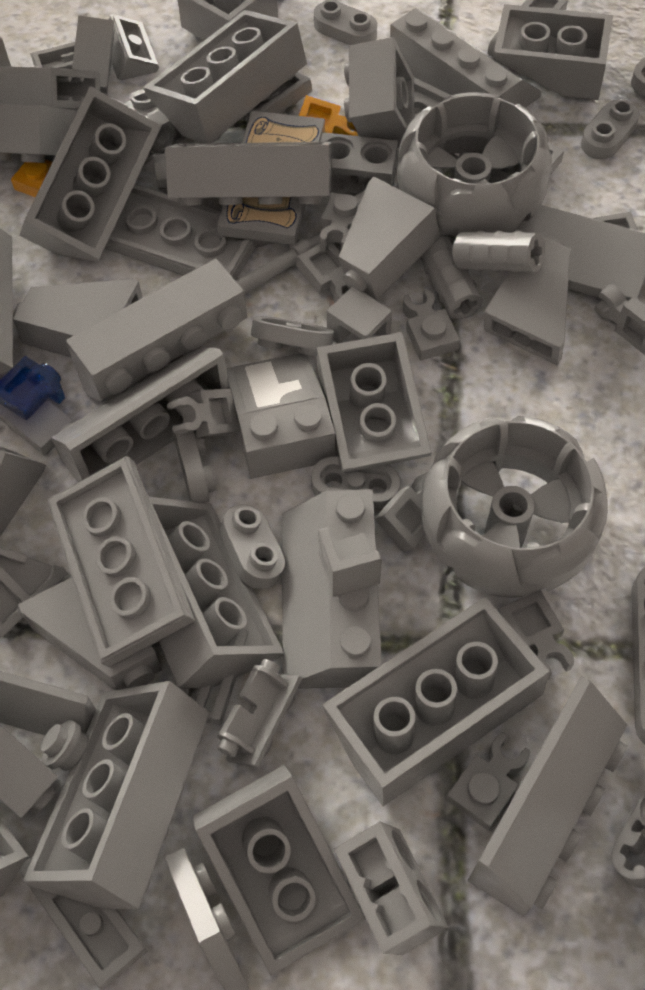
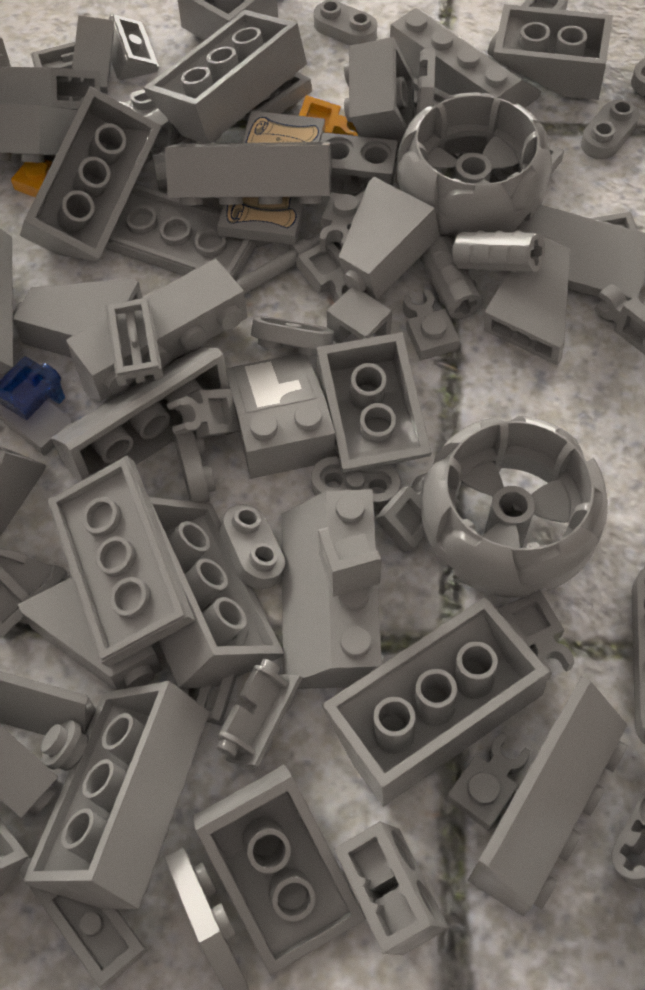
none -> light grey tile [105,297,164,386]
none -> light grey tile [416,49,436,115]

